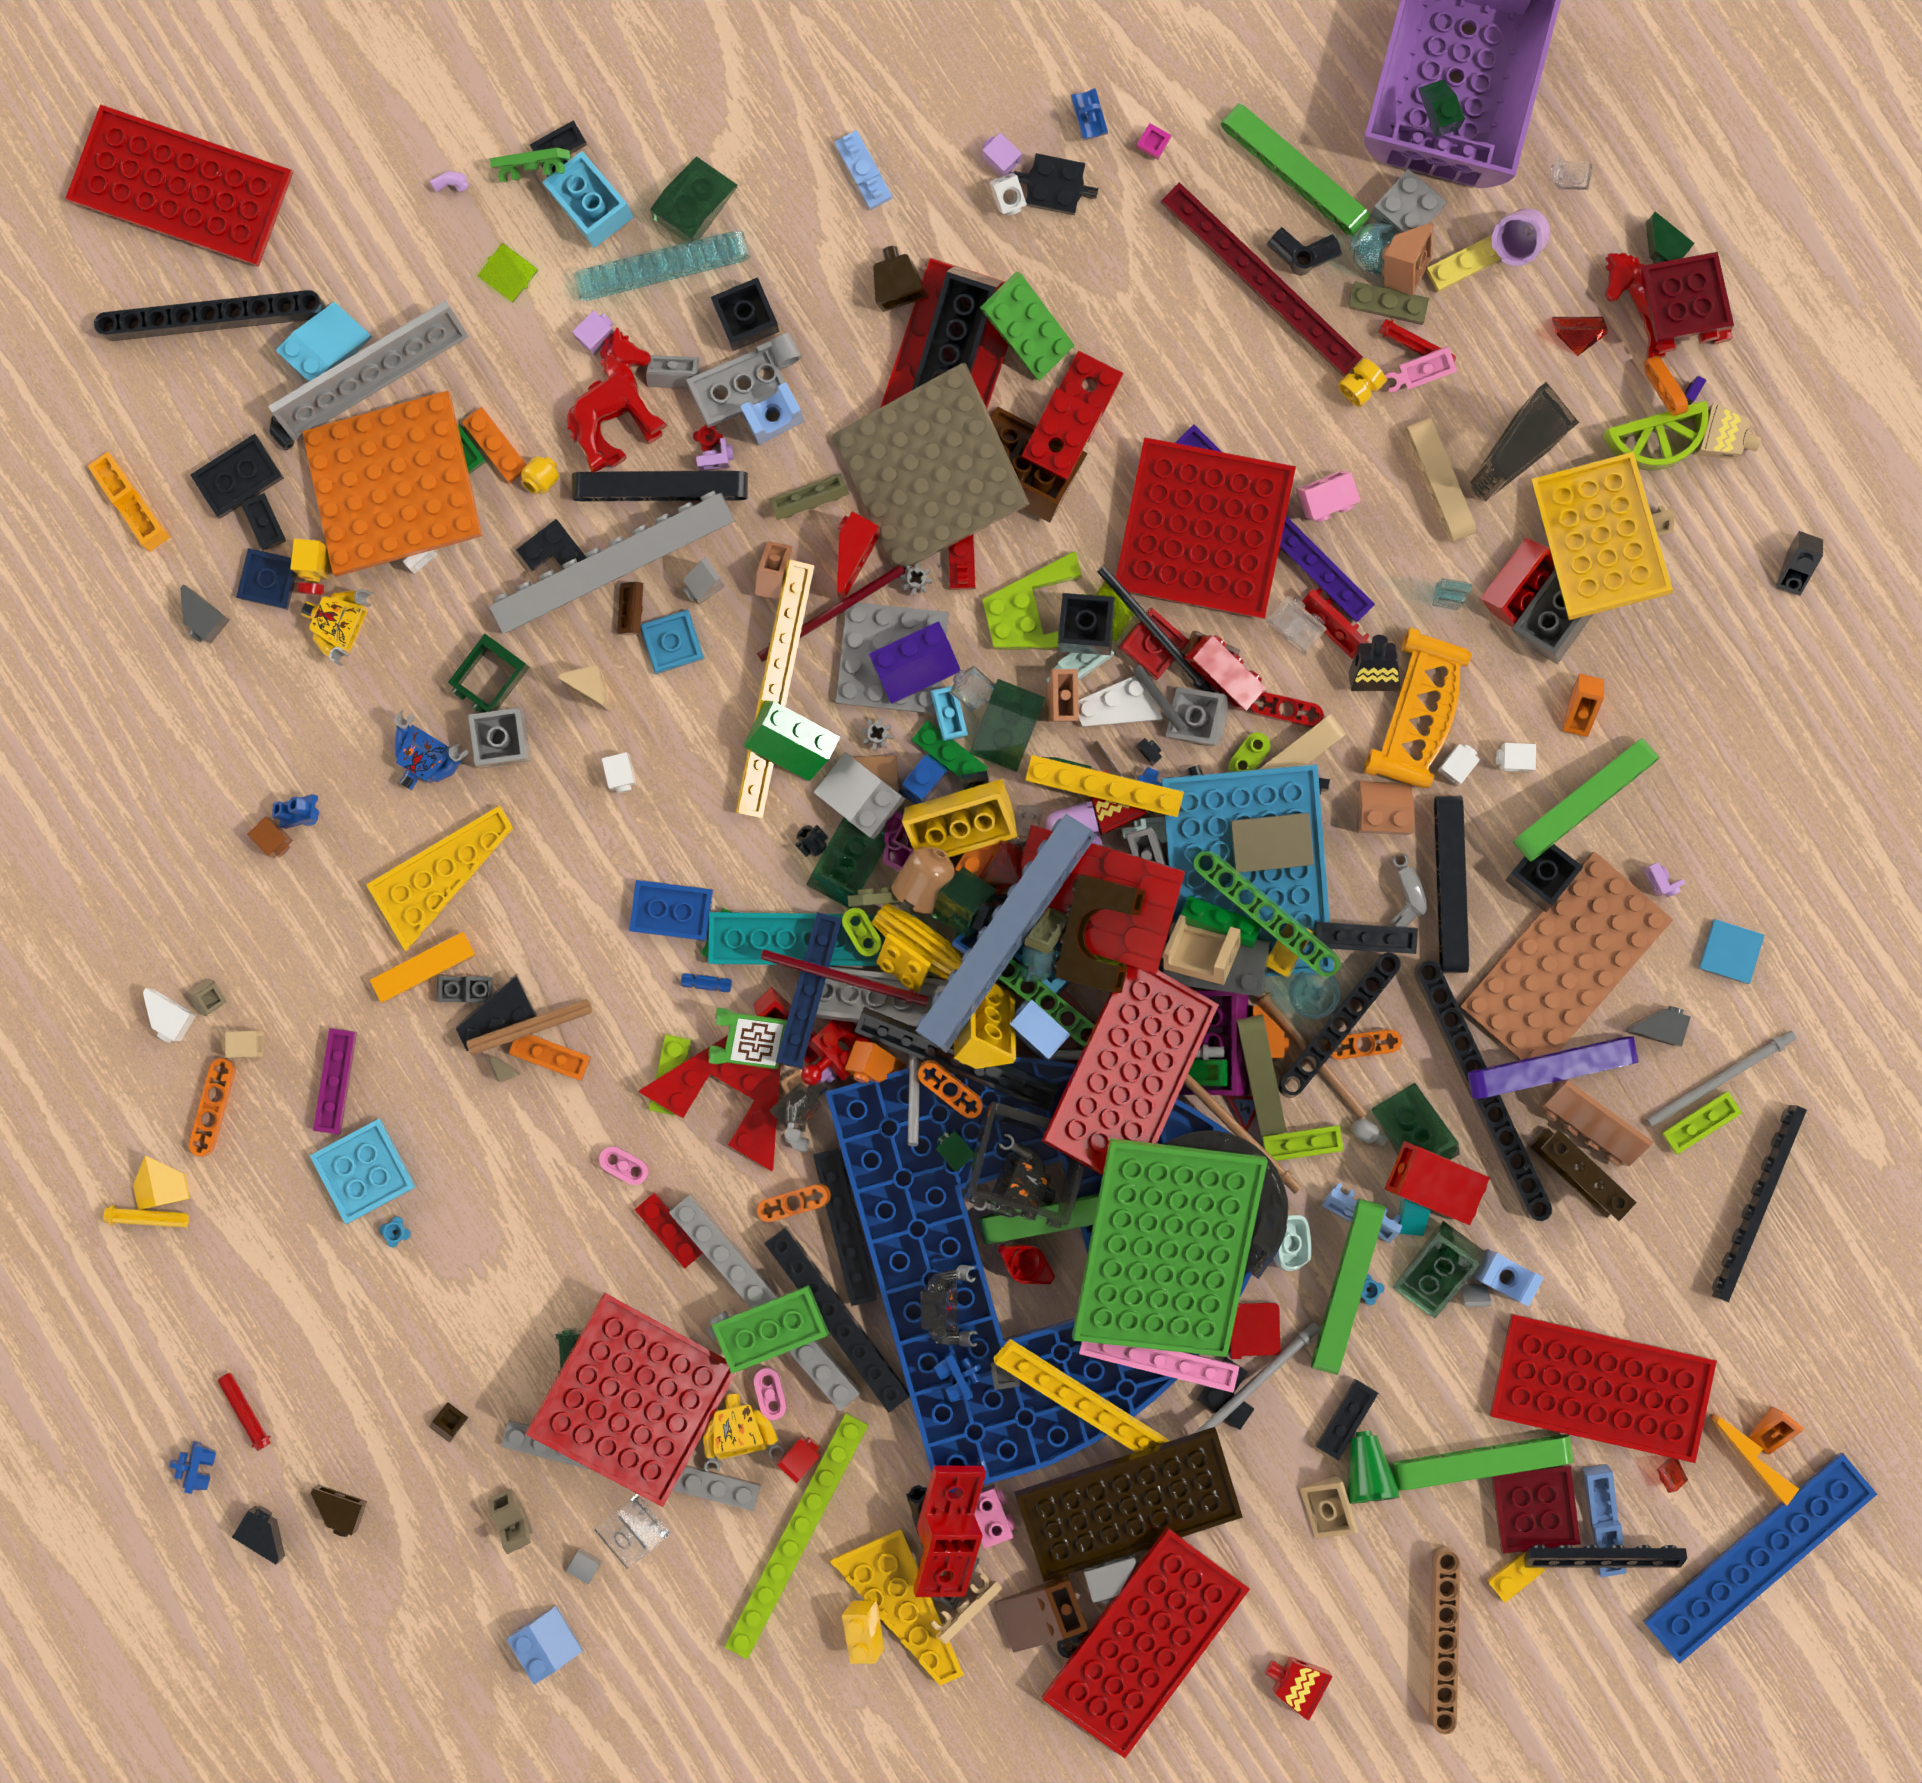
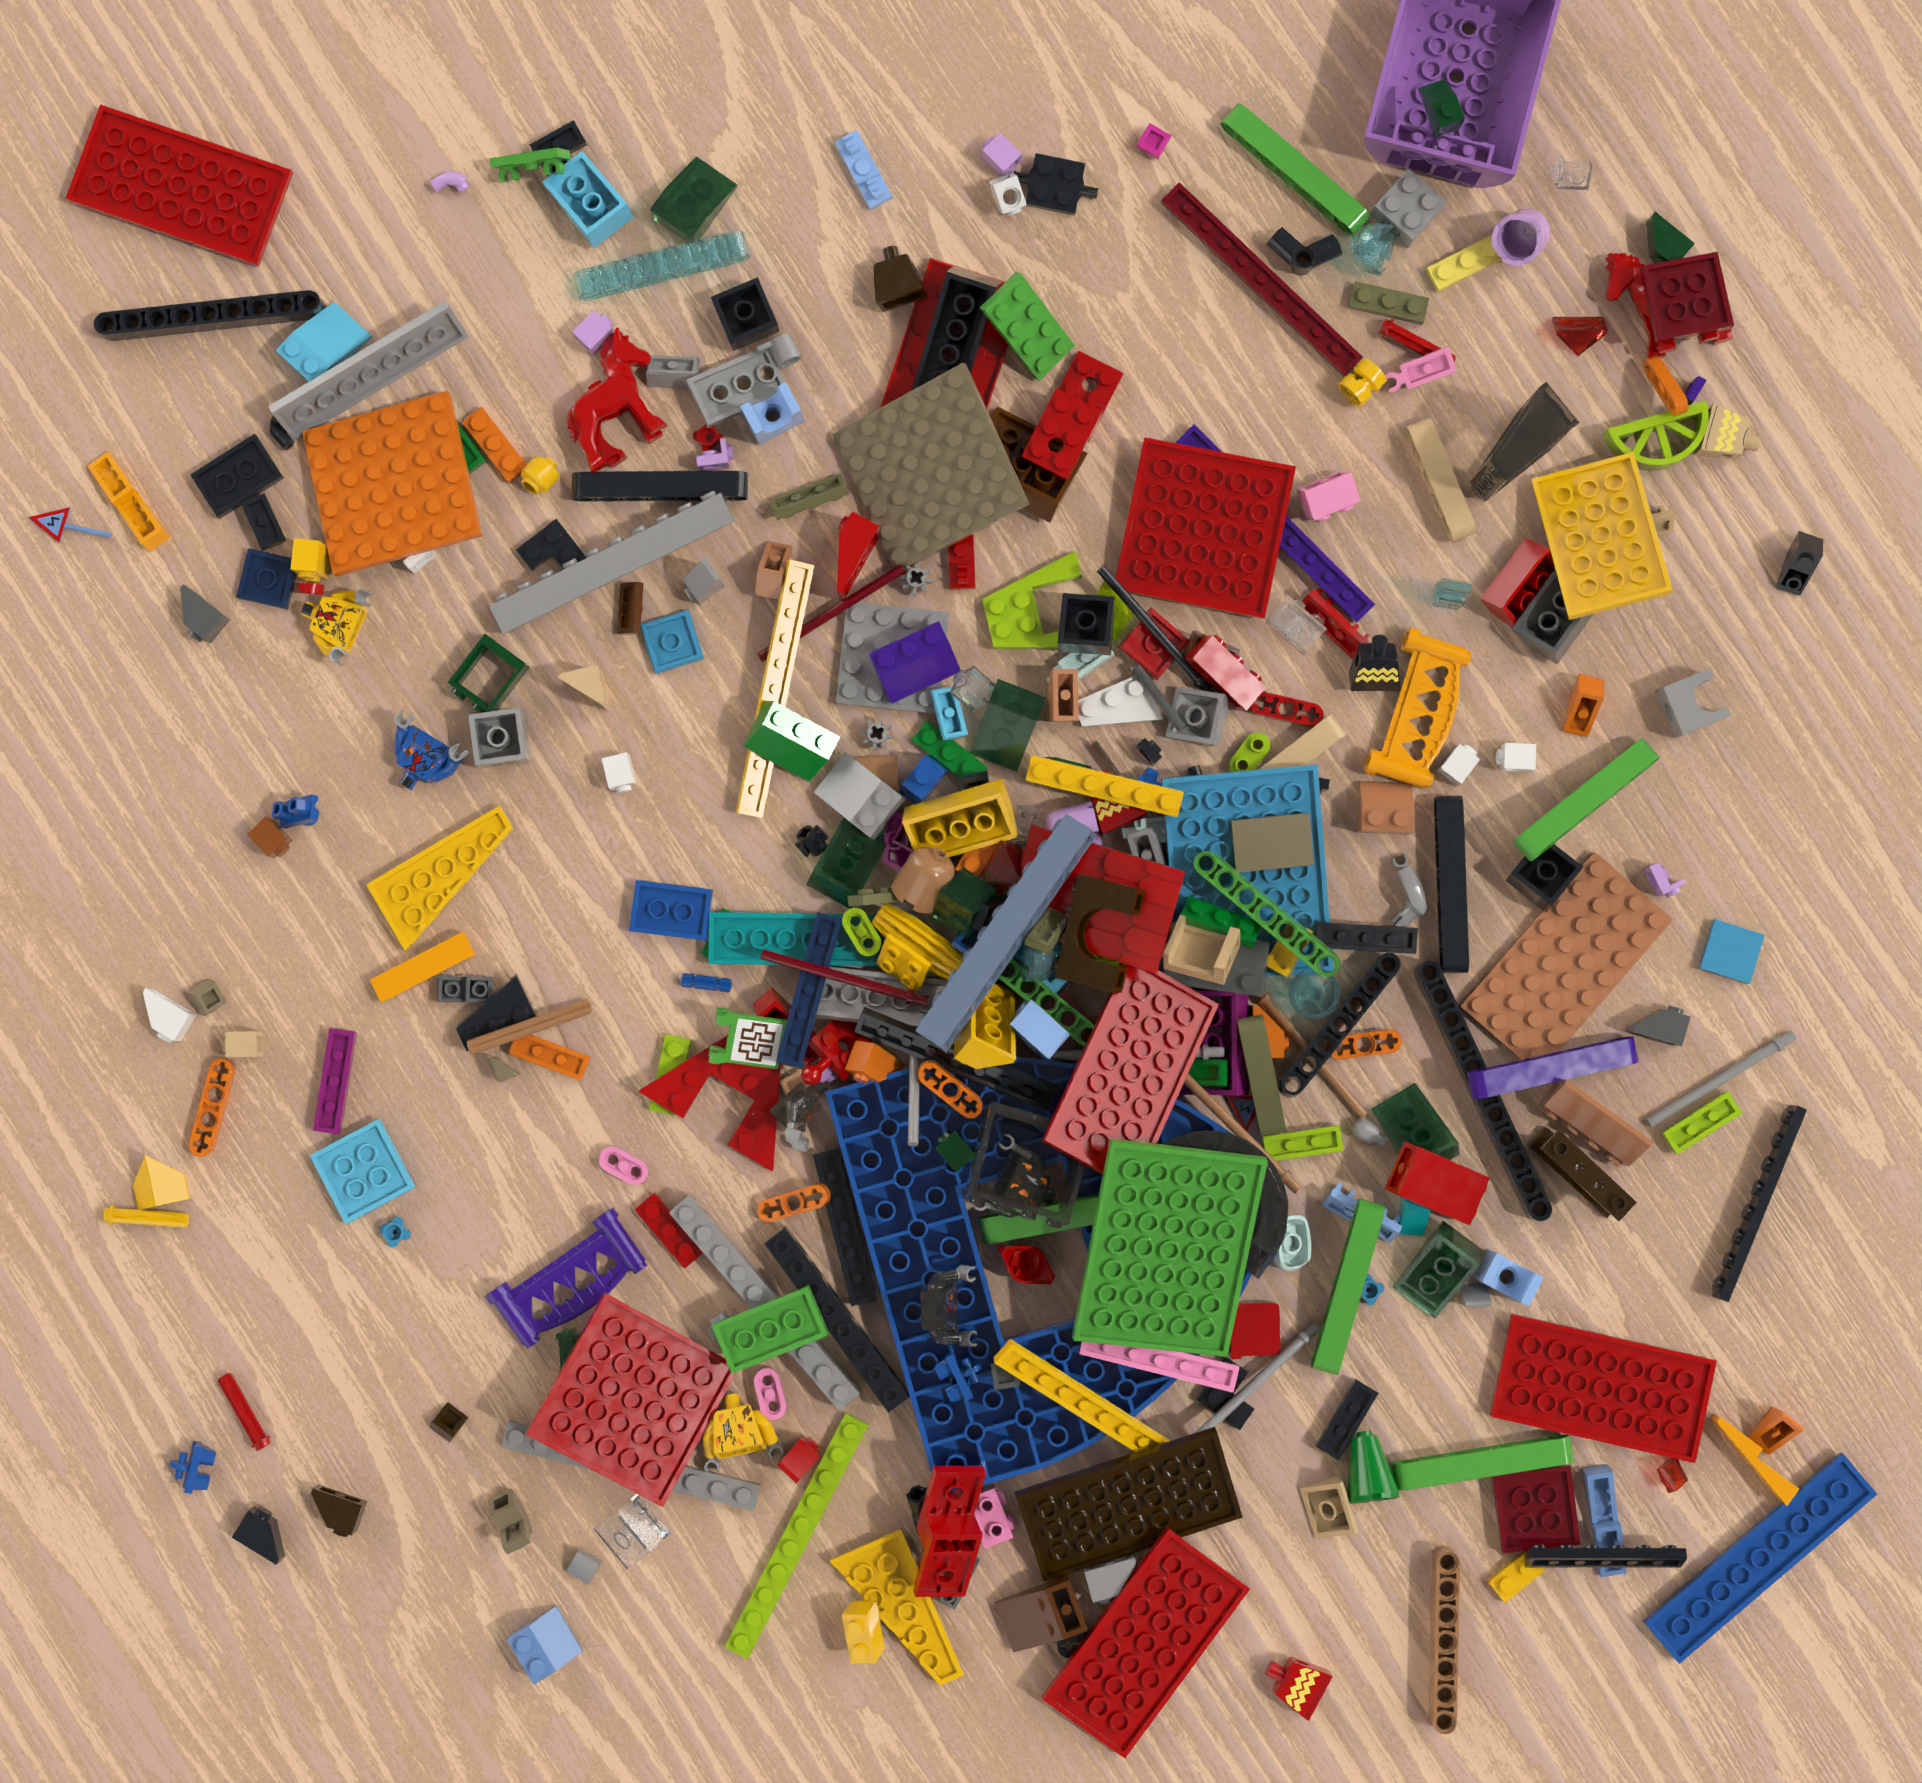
clear neon green piece [477,243,538,303] -> none
tan plate [930,1573,1002,1644] -> none
blue hips [1071,88,1108,141] -> none
nougat slope [1382,223,1434,296] -> none
none -> piece [29,507,112,543]
none -> dark purple piece [484,1207,647,1349]
none -> light grey piece [1655,668,1731,738]

